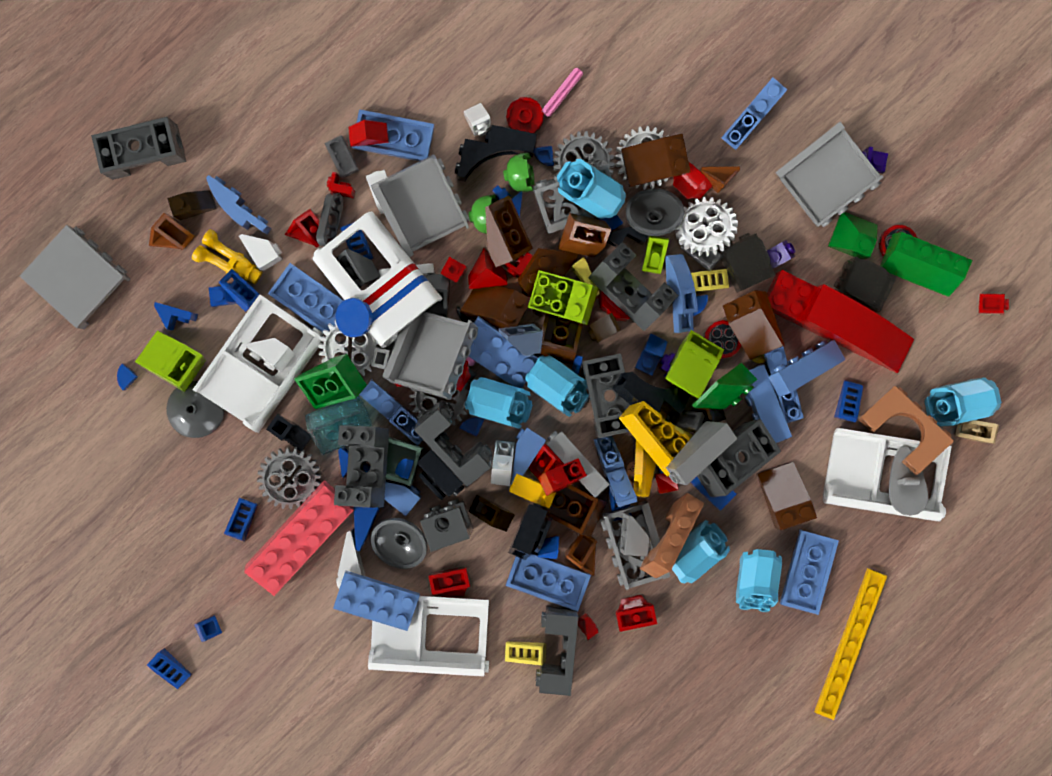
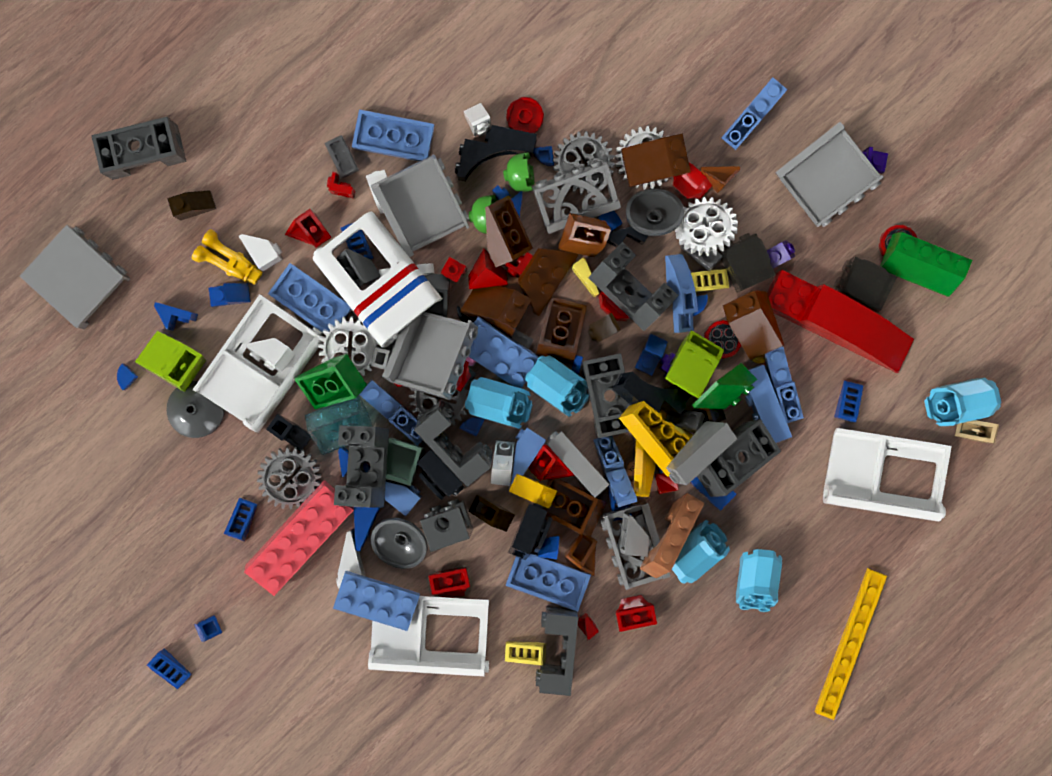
dark orange slope [149,213,194,250] -> none
medium blue slope [206,175,271,234] -> none
blue slope [219,269,259,312] -> none
dark grey beam [316,193,344,247] -> none
blue tile [335,298,373,337] -> none
red slope [348,120,389,147] -> none
blue tile [395,459,414,479] -> none
sand blue slope [499,324,543,356] -> none
lime slope [528,270,598,325] -> none
red slope [538,458,587,496] -> none
bright pink axle [542,68,583,117] -> none
medium azure brick [557,159,626,219] -> none
lime slope [642,236,669,274] -> none
slope [757,462,817,531] -> none
medium blue brick [768,340,846,397] -> none
medium blue plate [780,530,839,615] -> none
green slope [828,212,878,260] -> none
nougat arch [859,386,954,475] -> none
light grey shield [889,446,928,516] -> none
red bracket [979,294,1009,315] -> none

